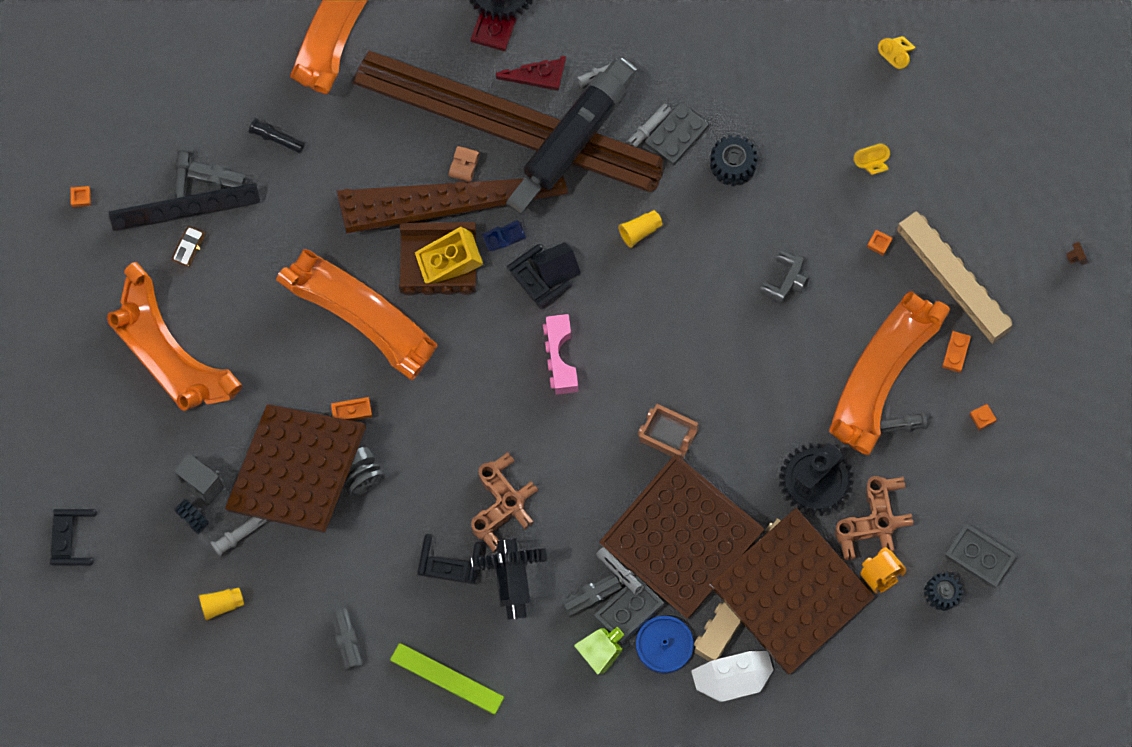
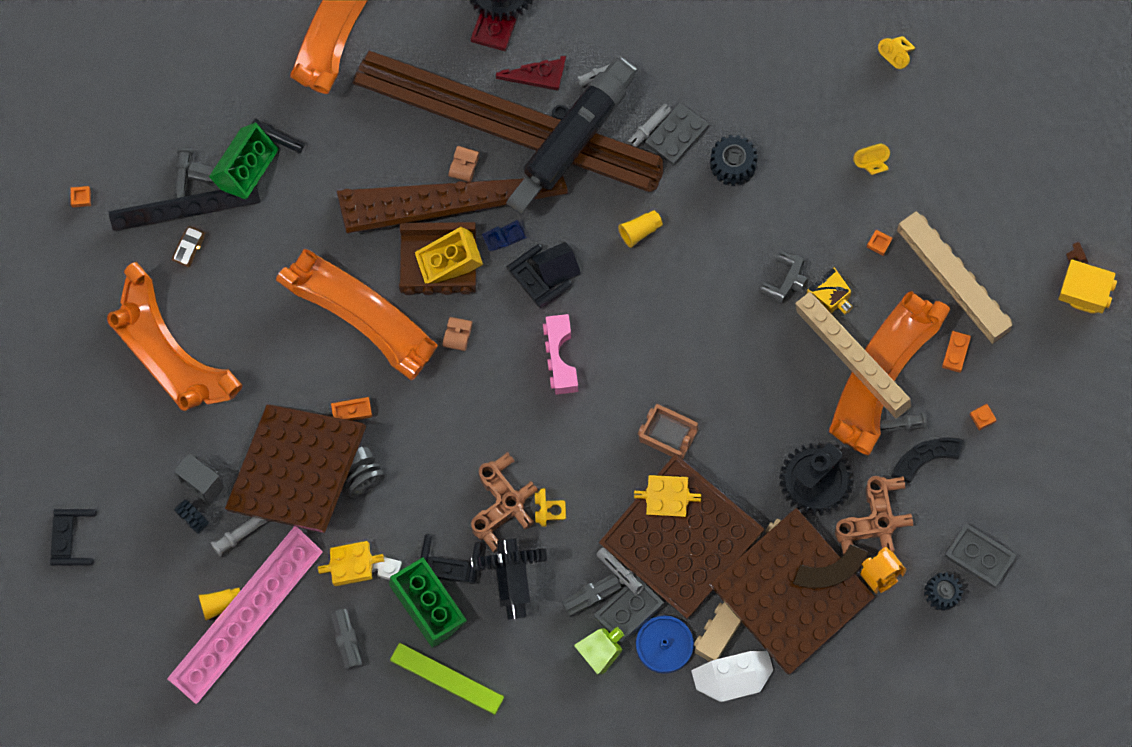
none -> bright pink plate [167,526,323,704]
none -> green slope [209,122,279,199]
none -> yellow plate [318,541,385,586]
none -> white plate [372,557,402,580]
none -> green slope [389,557,467,648]
none -> nougat piece [443,317,473,351]
none -> yellow bracket [535,488,566,527]
none -> black plate [551,105,569,120]
none -> yellow plate [634,475,701,517]
none -> dark brown tile [792,544,868,589]
none -> tan brick [795,292,911,419]
none -> yellow torso [807,267,853,315]
none -> black tile [891,437,964,483]
none -> yellow brick [1058,259,1117,313]

